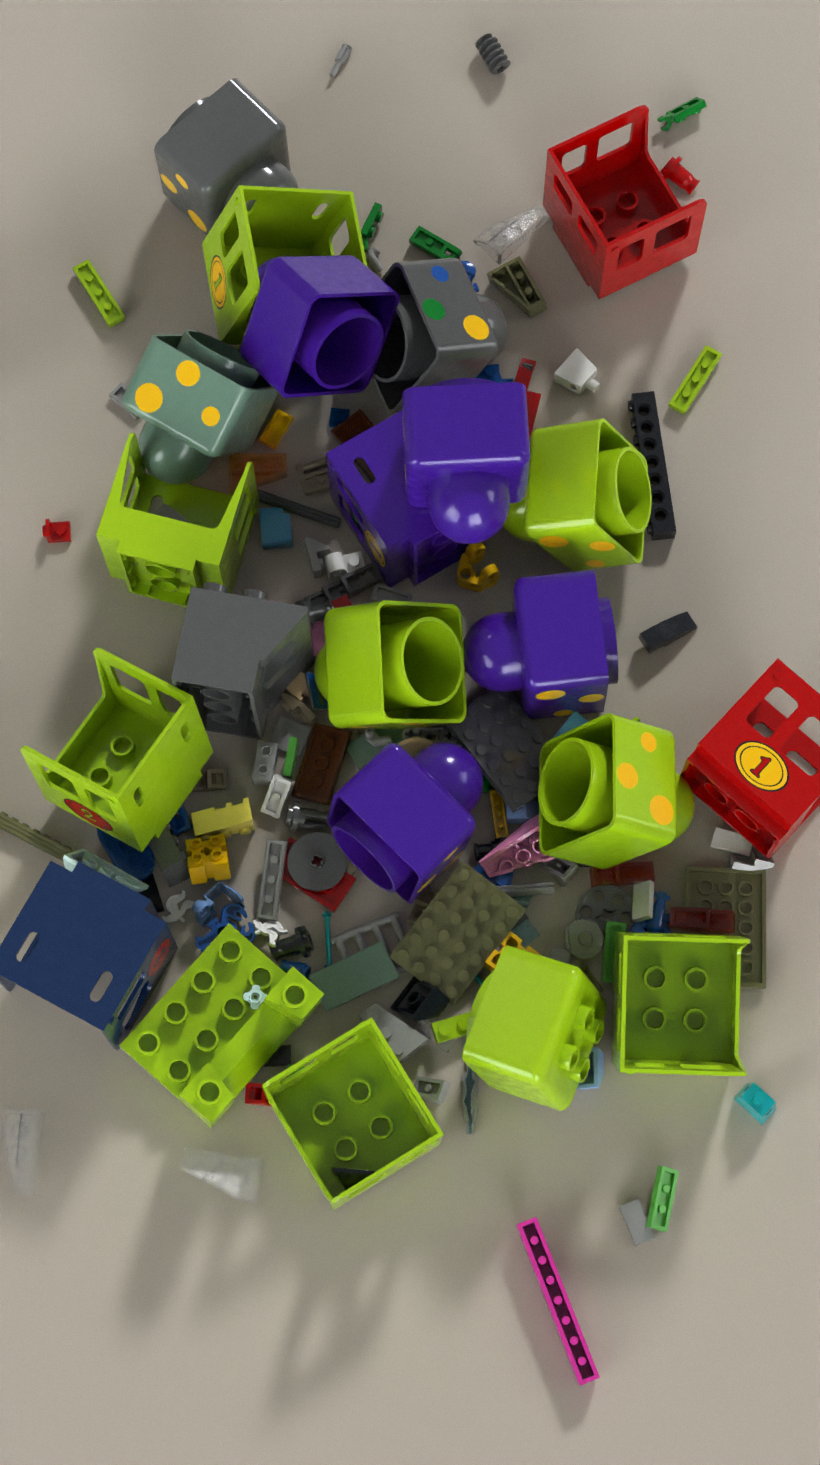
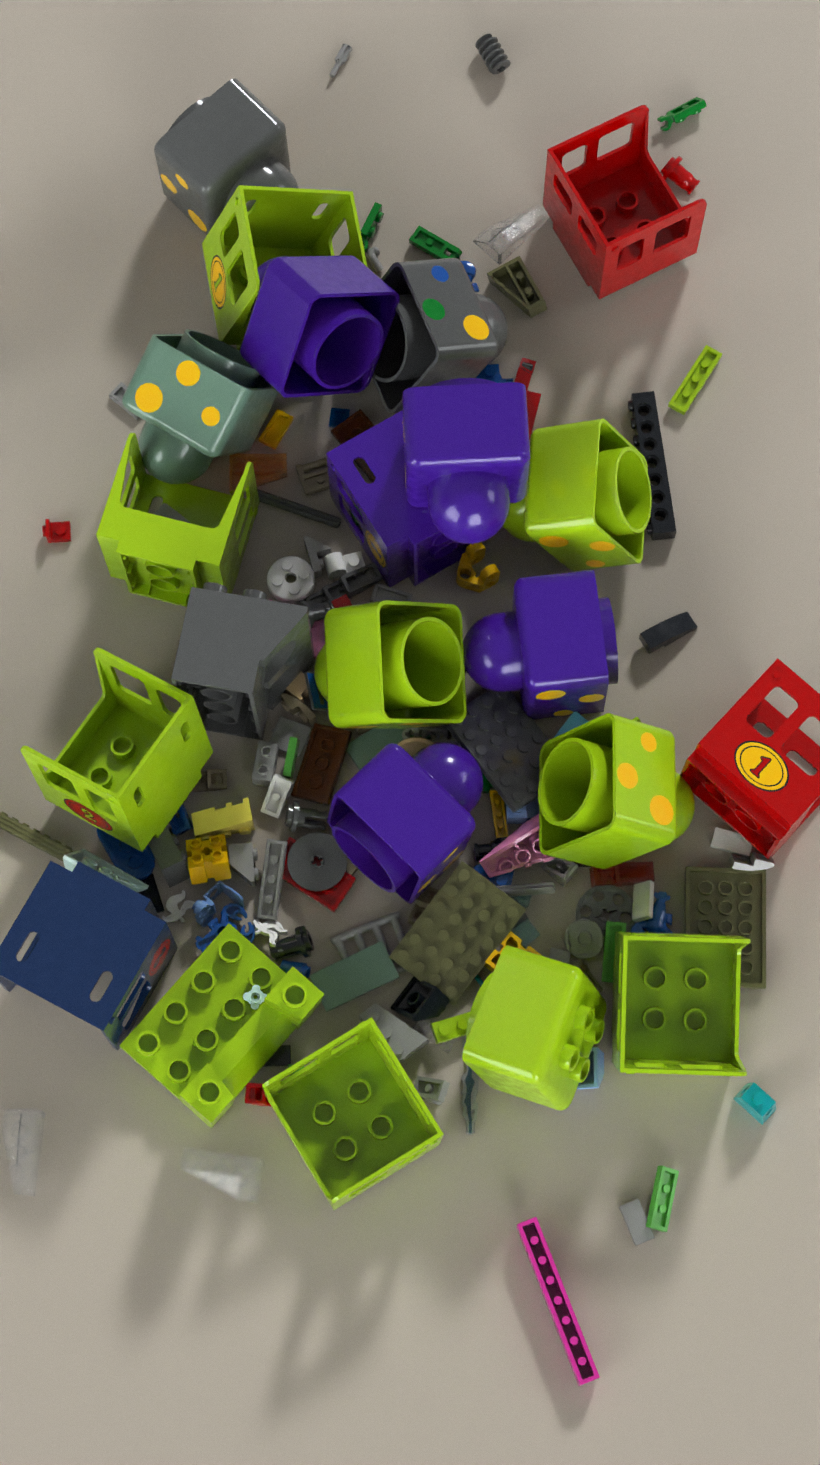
lime plate [72,259,126,328] -> none
dark azure piece [259,507,293,550] -> none
teal axle [322,911,332,967] -> none
black slope [331,1167,375,1190] -> none
light grey arm [364,728,392,747] -> none
white torso [553,348,601,394] -> none
clear red slope [670,907,736,933] -> none
none -> light grey slope [228,843,259,886]
none -> white plate [267,556,315,604]

